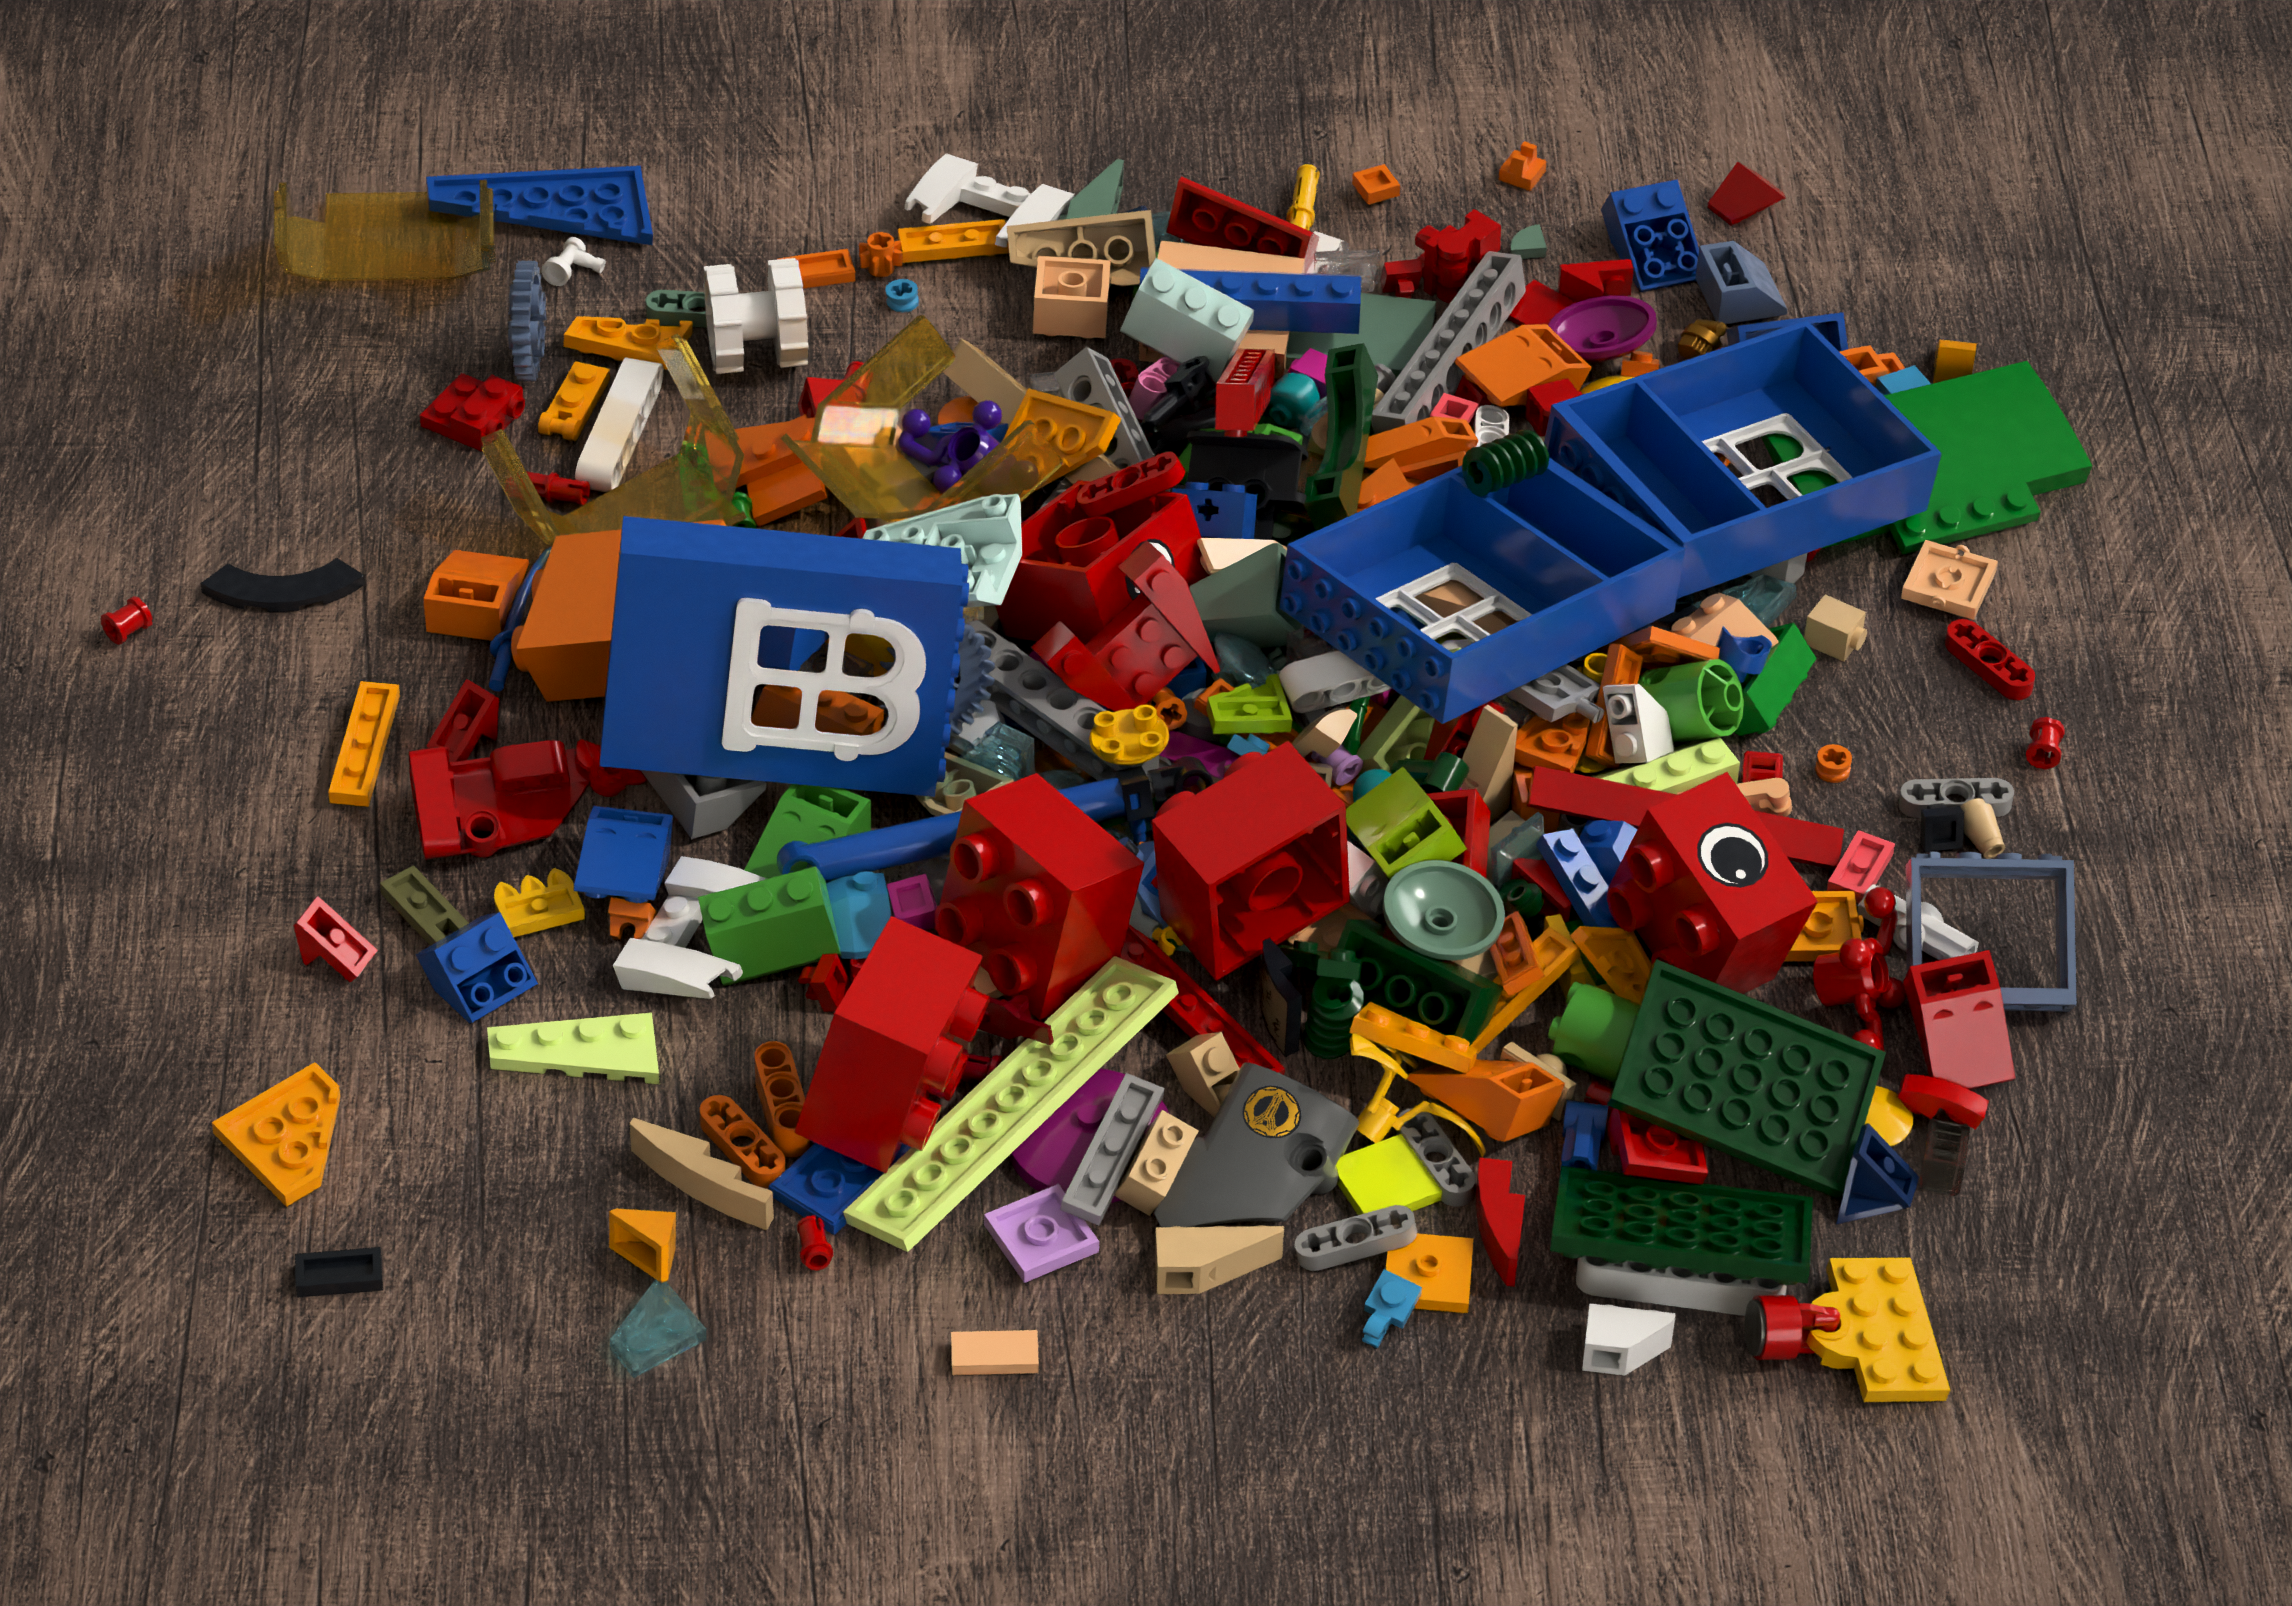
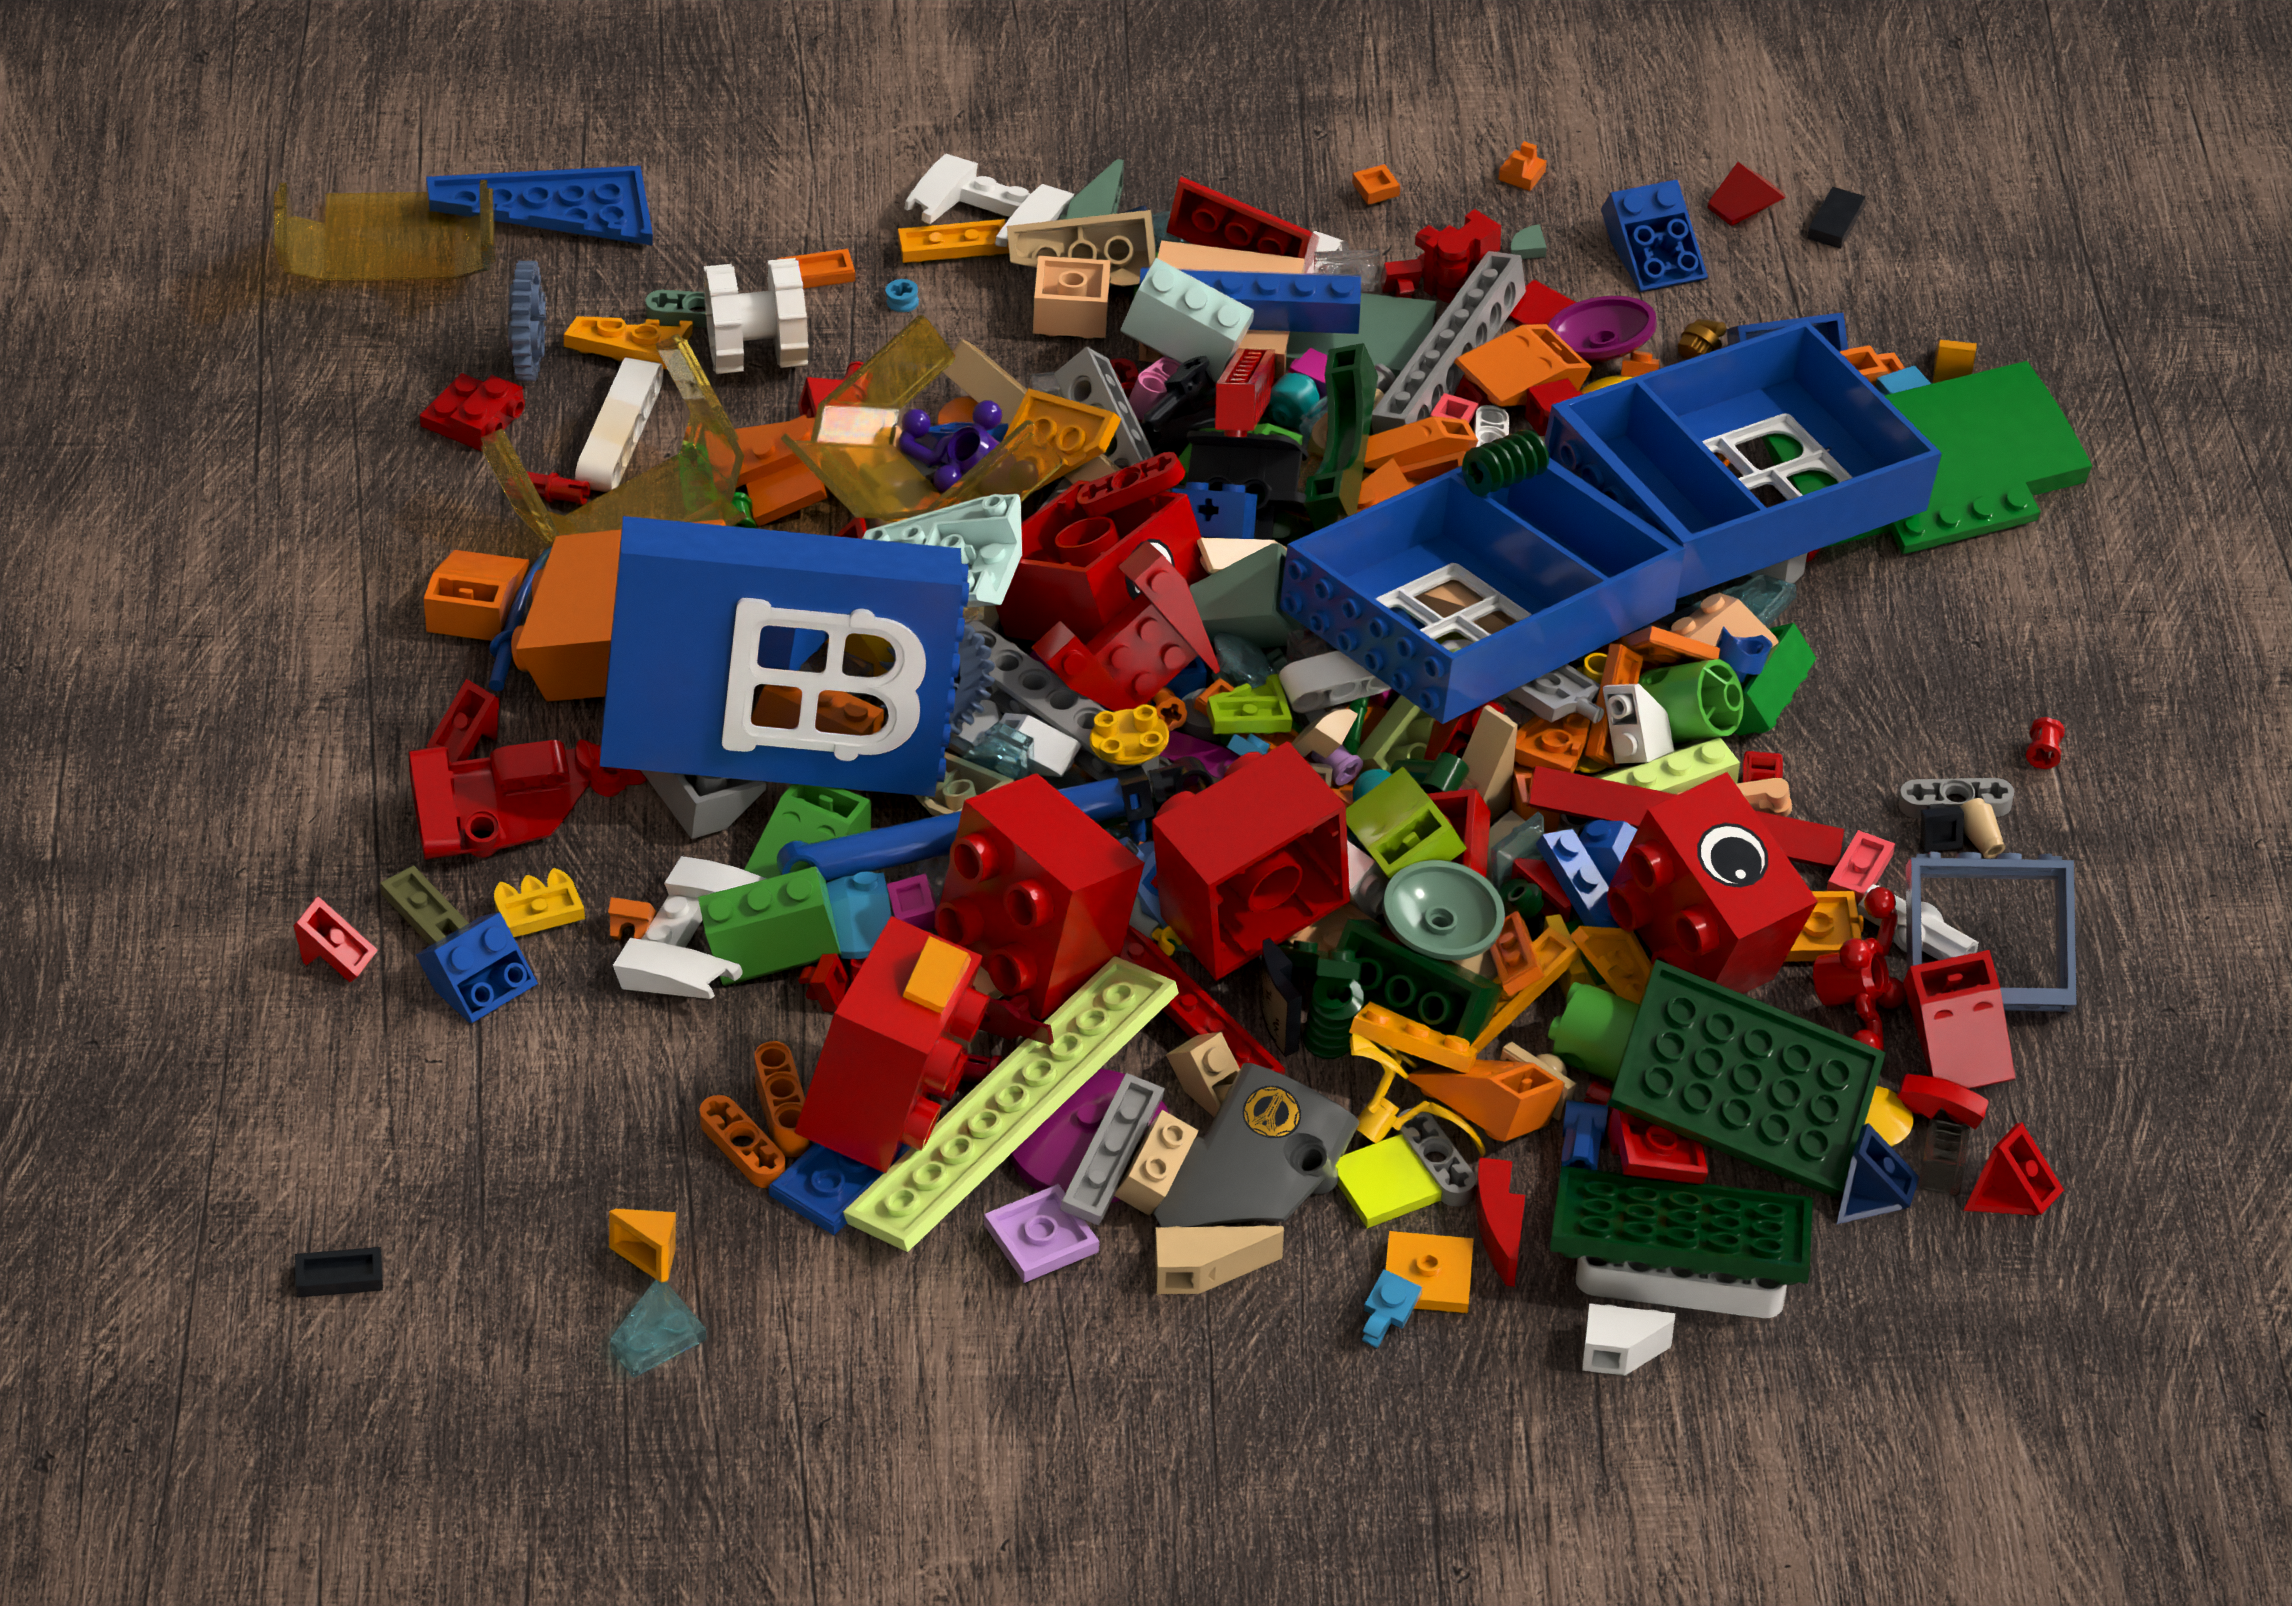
red bush [100,596,153,645] -> none
black tile [200,558,365,612] -> none
light orange plate [212,1062,341,1207] -> none
light orange plate [328,681,400,807] -> none
yellowish green wing [487,1012,660,1084] -> none
light orange plate [538,361,610,441] -> none
white piece [541,237,606,286] -> none
blue slope [574,806,673,903] -> none
tan slope [630,1118,774,1230] -> none
red pin [797,1215,833,1270] -> none
orange gear [859,232,903,277] -> none
light nougat tile [951,1330,1039,1375] -> none
yellow pin [1286,164,1319,231] -> none
light grey beam [1295,1205,1417,1271] -> none
red slope [1557,259,1634,302] -> none
sand blue slope [1696,241,1787,324] -> none
yellow plate [1744,1258,1950,1402] -> none
tan brick [1804,595,1867,662] -> none
orange bush [1815,744,1852,783] -> none
light nougat plate [1901,540,1998,620] -> none
red beam [1945,619,2035,700] -> none
none -> light orange slope [903,936,971,1014]
none -> white slope [985,713,1082,777]
none -> black tile [1807,186,1866,249]
none -> red slope [1963,1122,2064,1215]

